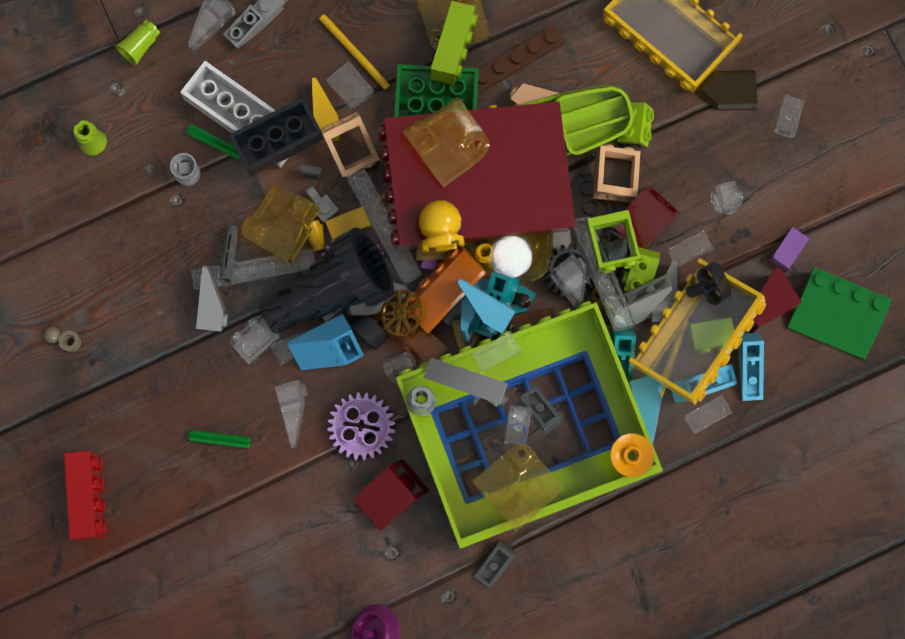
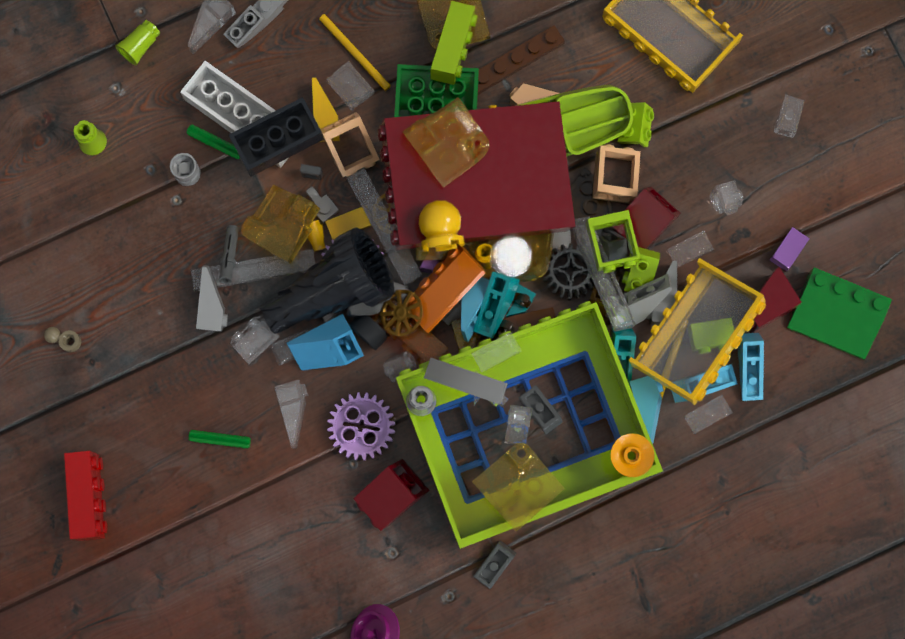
medium azure slope [458,278,516,335] -> none
clear slope [551,254,587,309] -> none
black beam [686,262,731,305] -> none
dark brown tile [695,70,758,111] -> none

